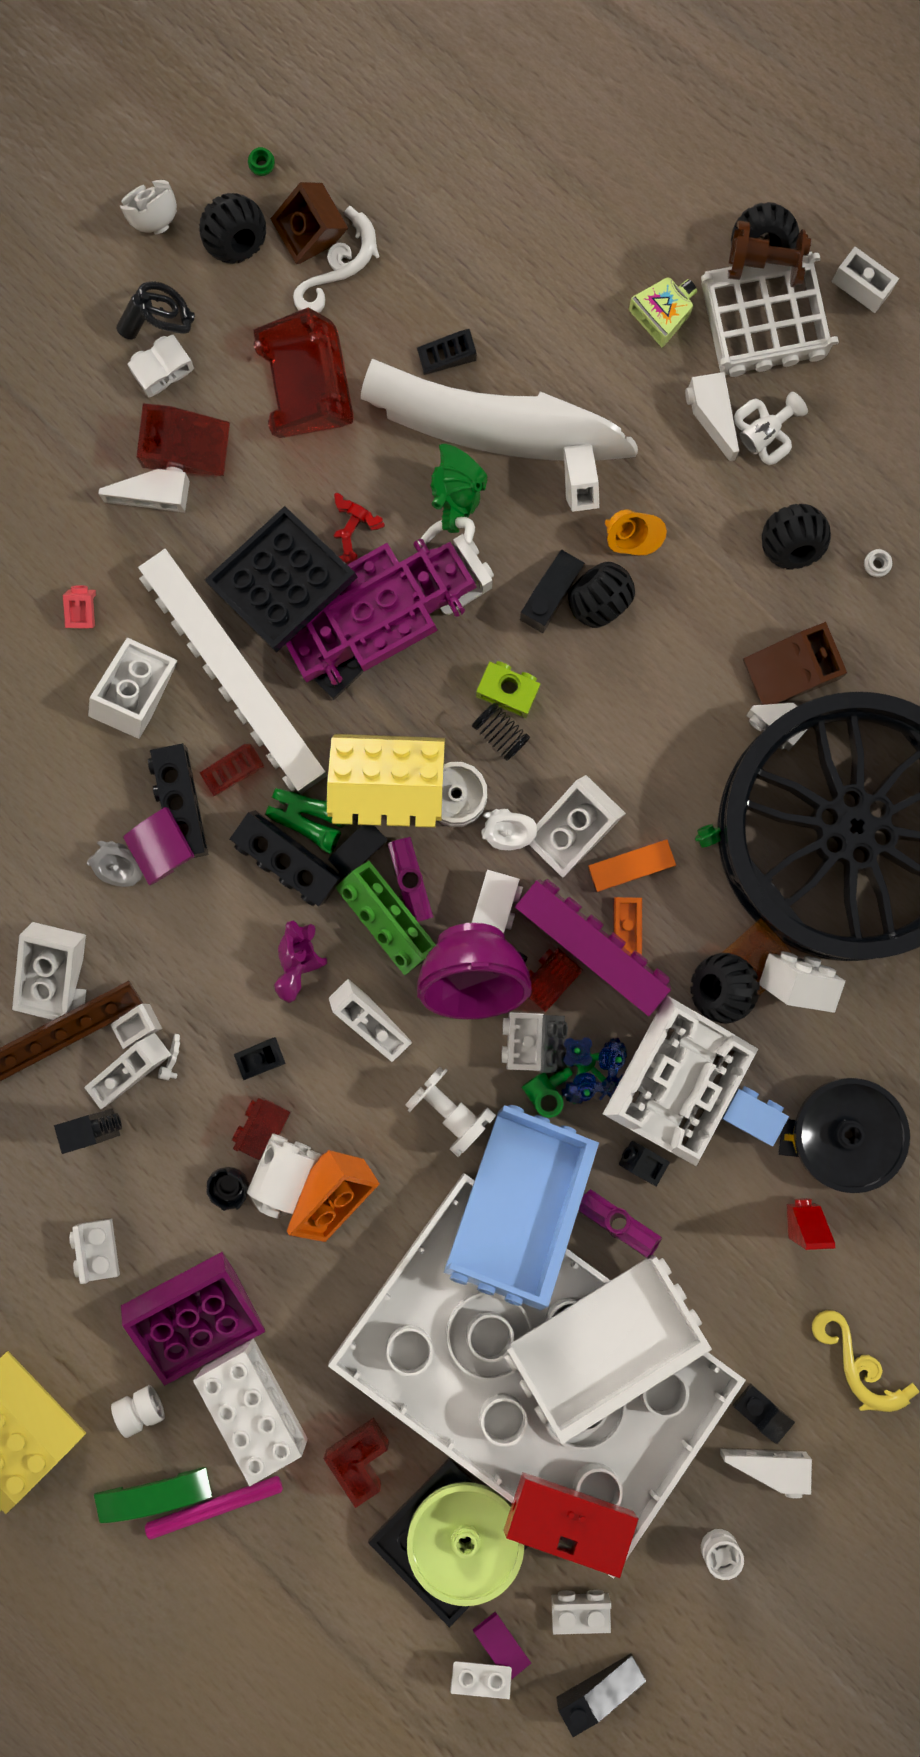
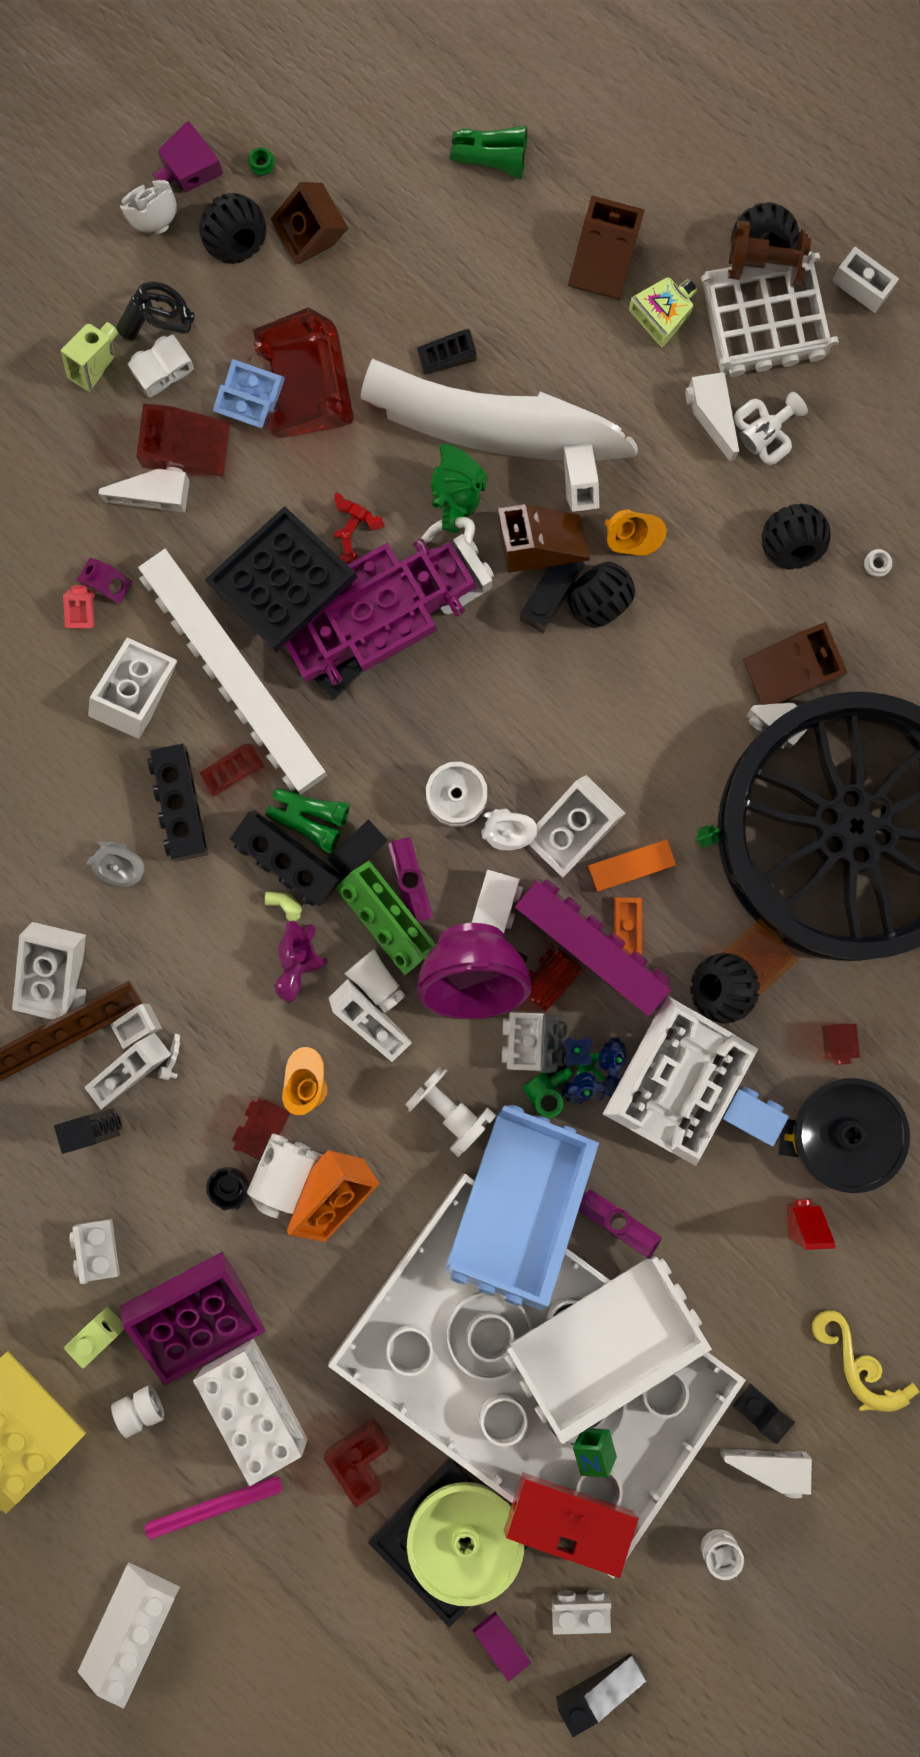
green slope [94,1467,212,1523] -> none
magenta slope [123,807,195,886] -> none
black slope [234,1037,286,1081] -> none
white plant [293,206,379,316] -> none
light yellow slope [327,734,445,828] -> none
white bracket [450,1661,512,1699] -> none
black piece [472,702,530,761] -> none
lime brick [476,661,541,718] -> none
black bracket [619,1141,670,1187] -> none
white brick [759,951,845,1013] -> none
none -> yellowish green torso [60,322,118,392]
none -> yellowish green torso [64,1306,124,1369]
none -> magenta bracket [77,557,133,604]
none -> white slope [78,1562,180,1709]
none -> magenta torso [153,121,223,192]
none -> light blue slope [213,359,285,429]
none -> yellowish green arm [265,891,302,921]
none -> light orange piece [282,1047,327,1116]
none -> white plant [344,949,406,1013]
none -> green piece [449,125,528,179]
none -> reddish brown slope [498,504,590,573]
none -> reddish brown slope [568,195,645,300]
none -> green brick [573,1428,617,1478]
none -> clear red brick [822,1023,860,1065]

